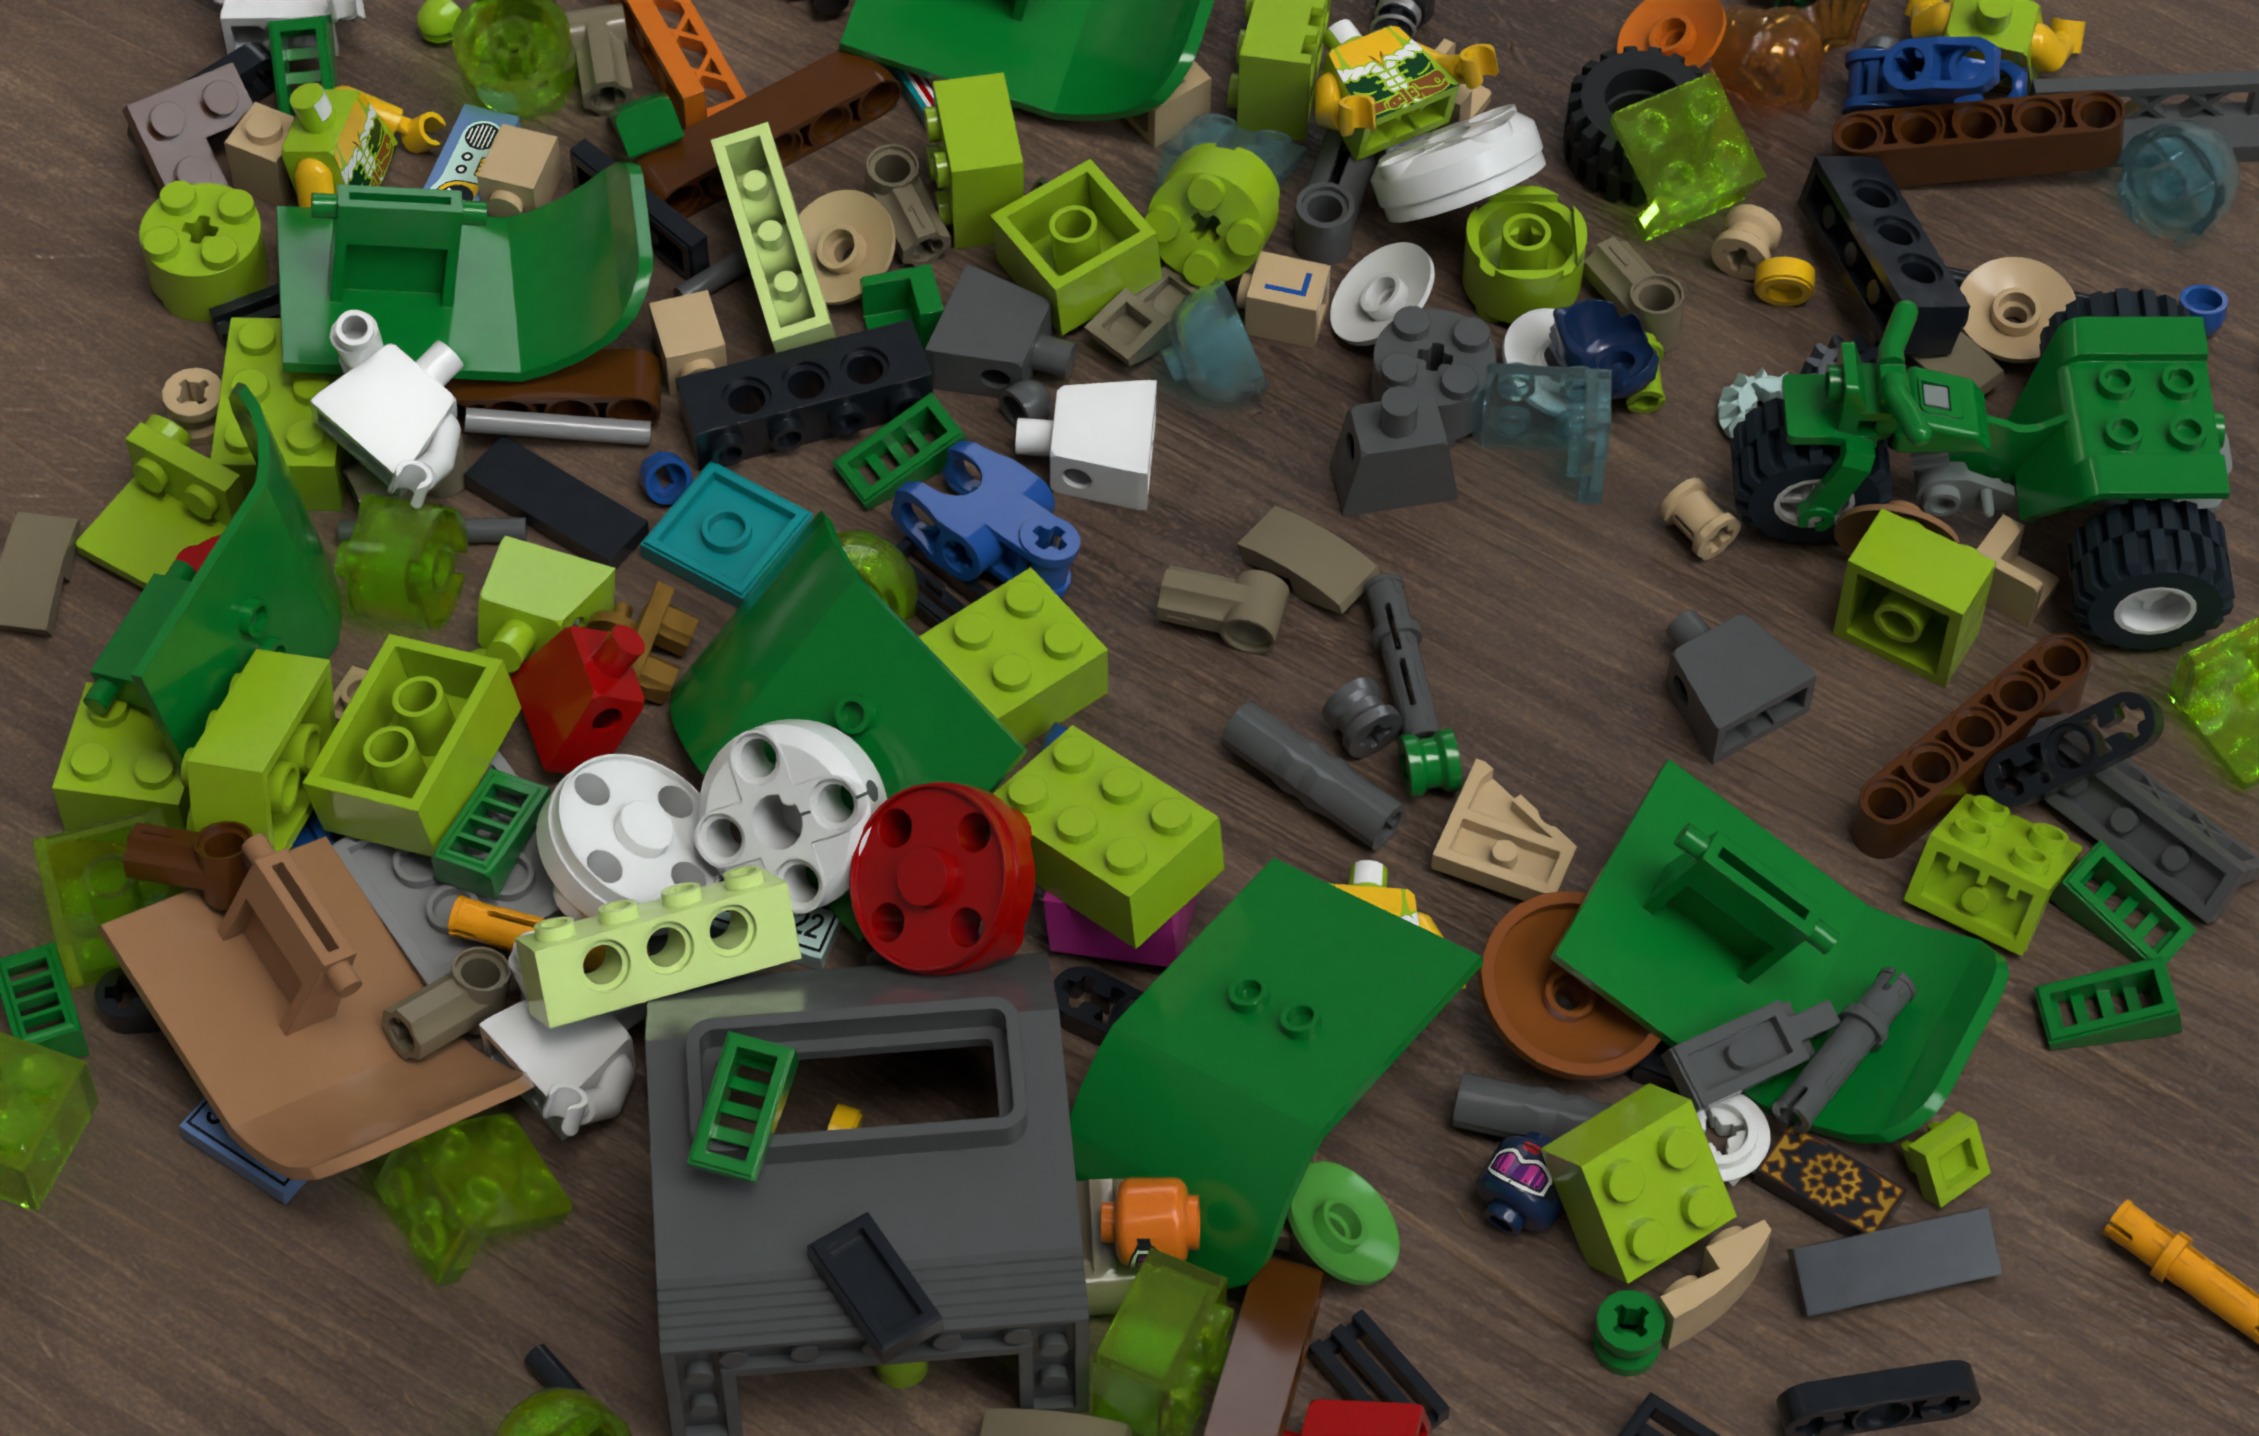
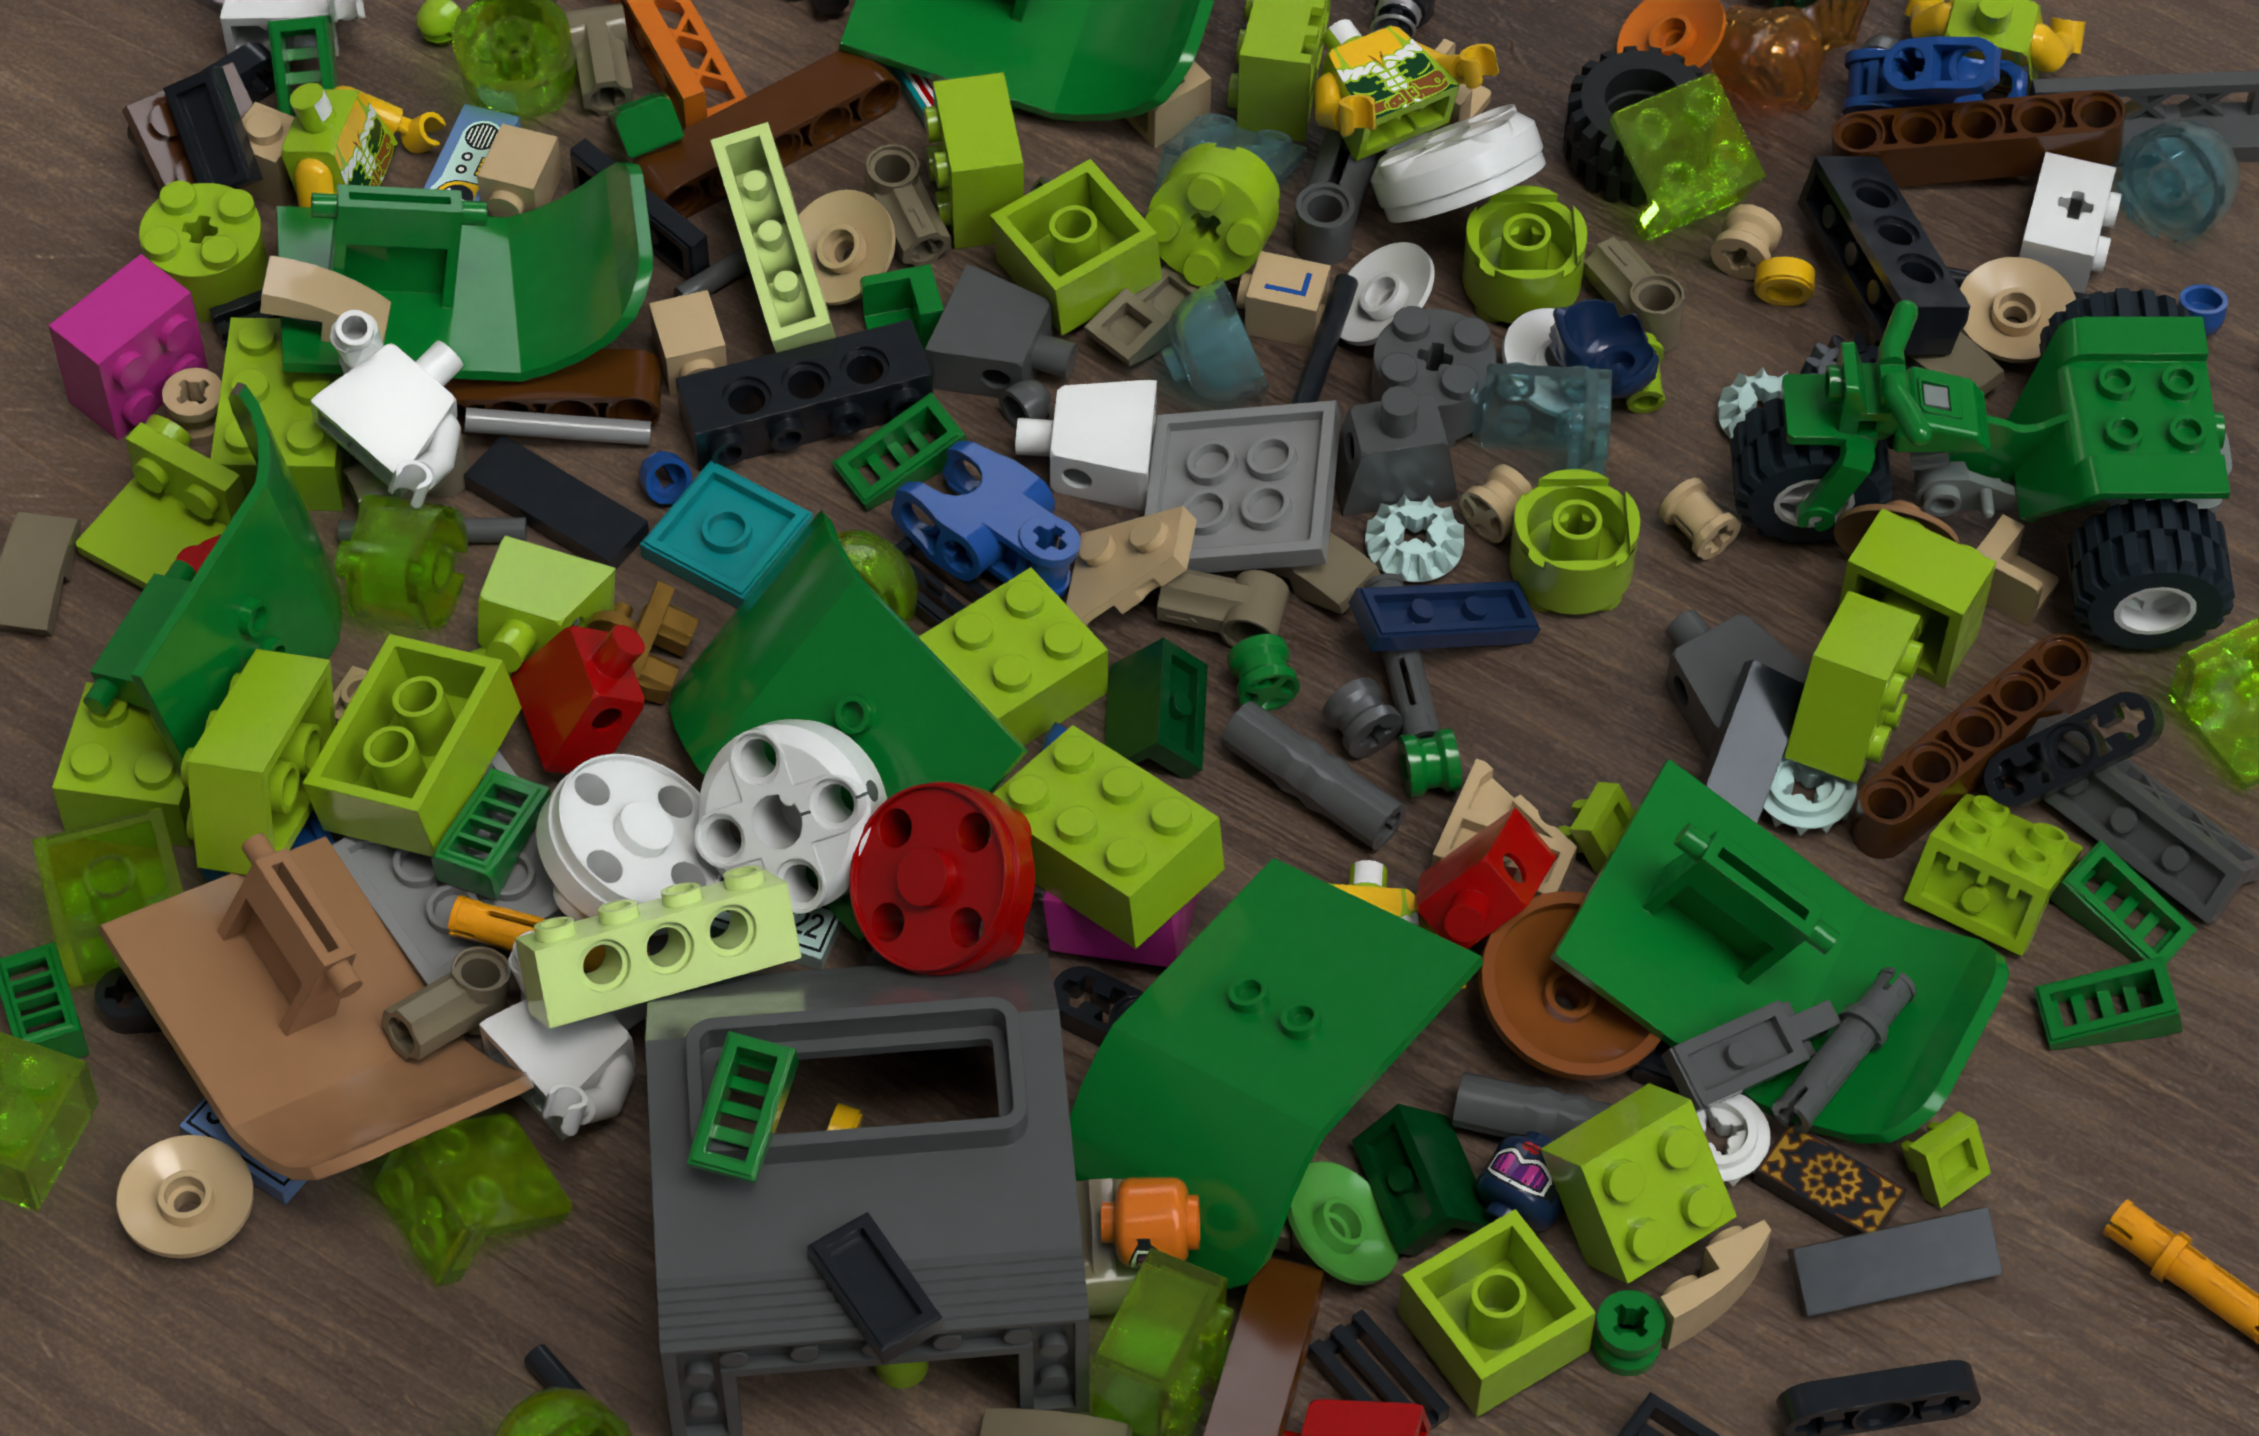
reddish brown piece [123,821,253,910] -> none
none -> dark pink brick [48,254,208,440]
none -> tan dish [116,1135,254,1258]
none -> black tile [163,67,263,189]
none -> tan slope [260,255,391,345]
none -> tan wing [1066,506,1197,630]
none -> dark green panel [1105,637,1208,779]
none -> light grey plate [1144,400,1342,573]
none -> green wheel [1227,634,1300,711]
none -> black bar [1292,274,1358,404]
none -> dark blue tile [1348,581,1541,652]
none -> dark green panel [1351,1104,1490,1257]
none -> light aqua gear [1365,494,1464,582]
none -> lime brick [1398,1209,1596,1418]
none -> red torso [1415,807,1557,949]
none -> tan wheel [1459,464,1533,543]
none -> lime brick [1509,469,1640,615]
none -> lime tile [1558,782,1635,873]
none -> tile [1700,660,1805,823]
none -> light aqua gear [1762,744,1857,836]
none -> lime brick [1784,591,1924,784]
none -> white brick [2019,152,2122,293]

